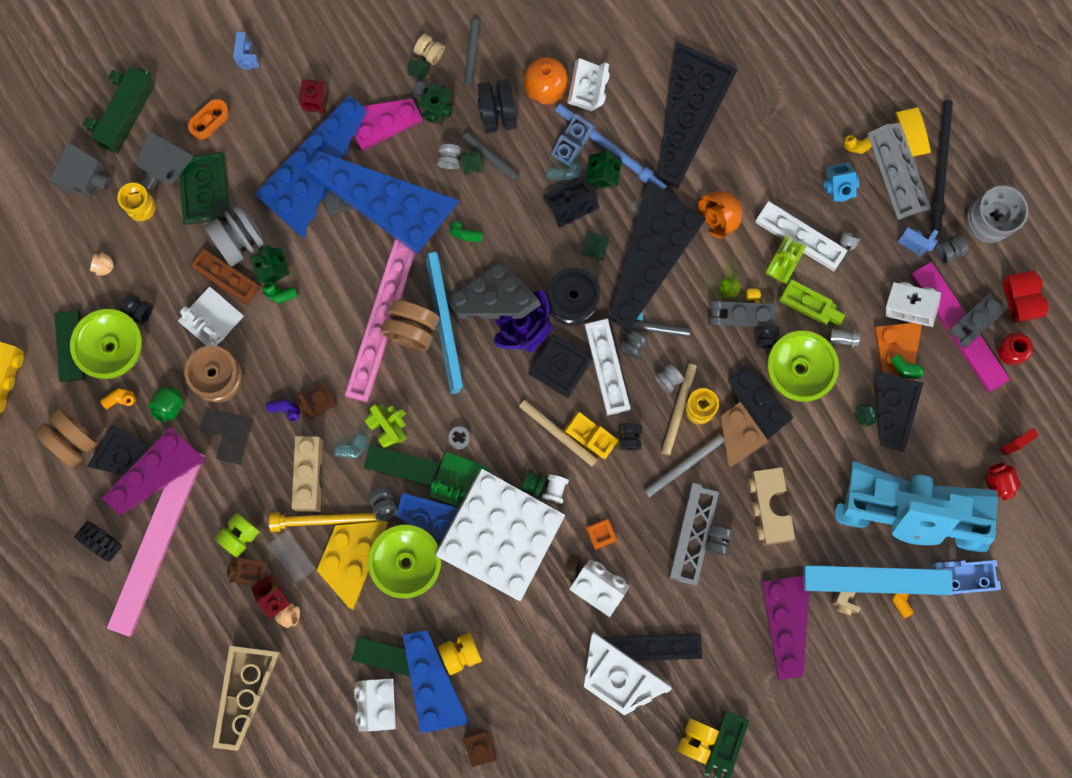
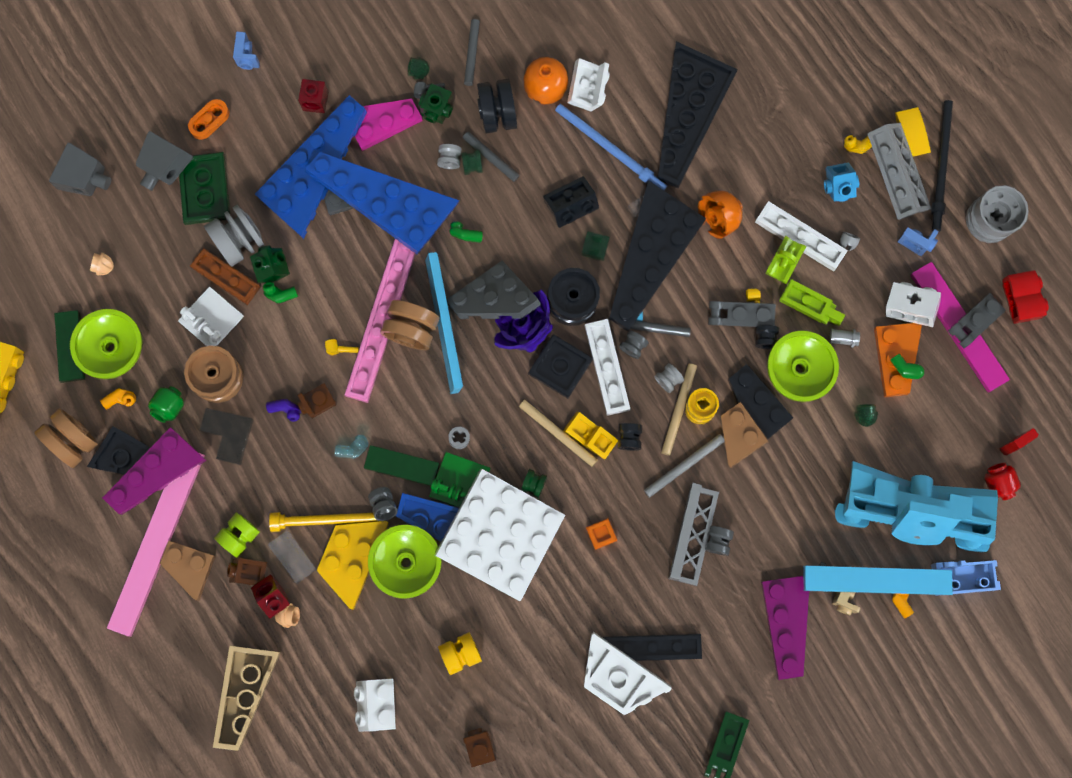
black tyre [74,520,122,562] -> none
dark green brick [82,66,156,154] -> none
yellow wheel [117,183,156,221] -> none
black wheel [120,293,153,325] -> none
tan arch [292,436,324,512] -> none
dark green tile [352,637,410,677] -> none
lime hips [365,404,407,448] -> none
blue wing [403,629,470,733] -> none
tan wheel [414,34,445,65] -> none
white bush [542,474,569,504] -> none
clear light blue arm [547,163,581,181] -> none
sand blue slope [551,113,596,166] -> none
dark brown tile [566,554,581,580] -> none
white bracket [569,560,630,617] -> none
dark green brick [586,151,622,189] -> none
yellow wheel [676,718,719,764] -> none
clear neon green plate [720,274,740,299] -> none
tan arch [748,467,795,546] -> none
black wing [876,371,924,452] -> none
dark grey wheel [935,234,969,264] -> none
red head [997,332,1033,366] -> none
none -> medium nougat wing [160,541,216,601]
none -> yellow hand [325,339,358,355]

